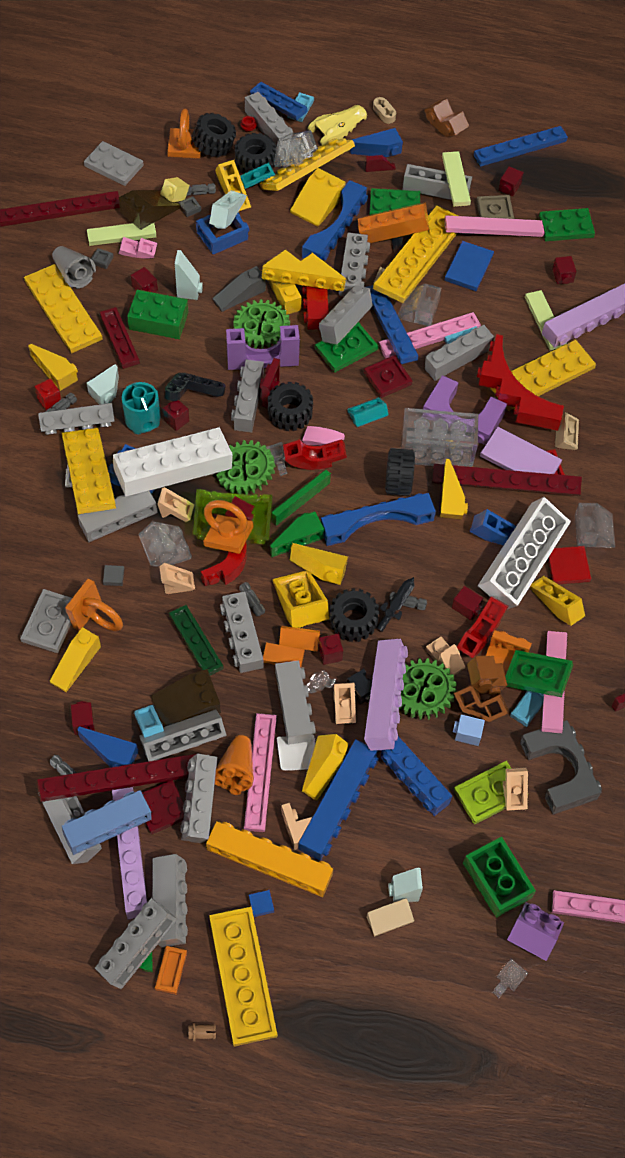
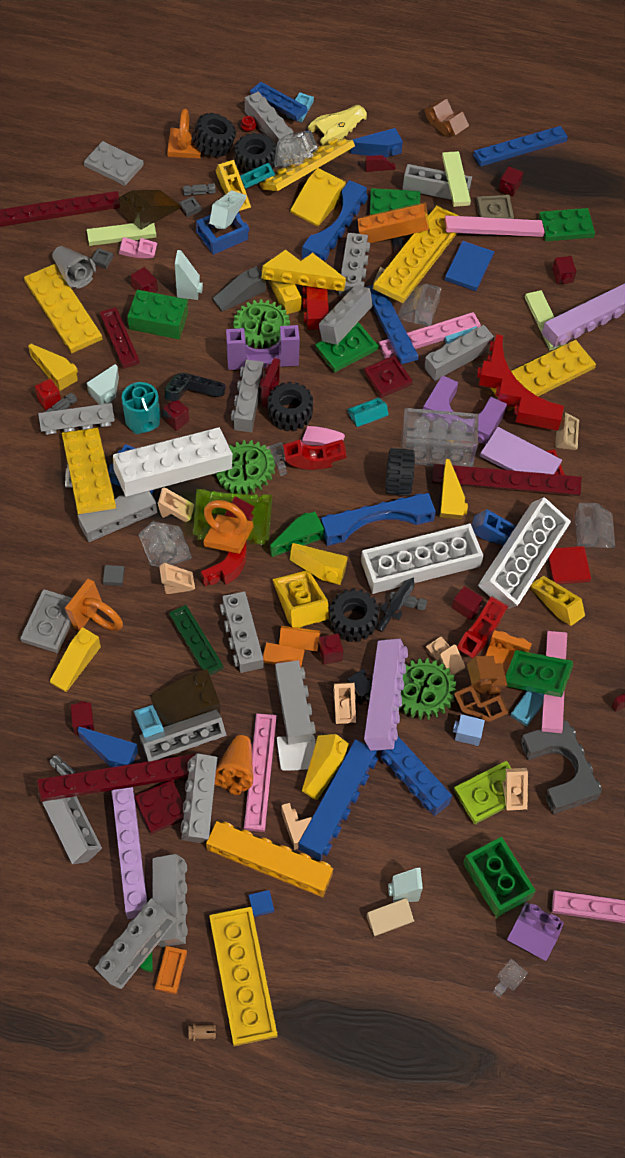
medium blue brick [62,790,151,855] -> none
light yellow brick [160,177,190,202] -> none
dark grey axle [239,582,265,616] -> none
green tile [272,470,331,526] -> none
clear plate [307,670,336,693] -> none
tan beam [373,97,396,124] -> none
none -> white brick [361,524,483,594]

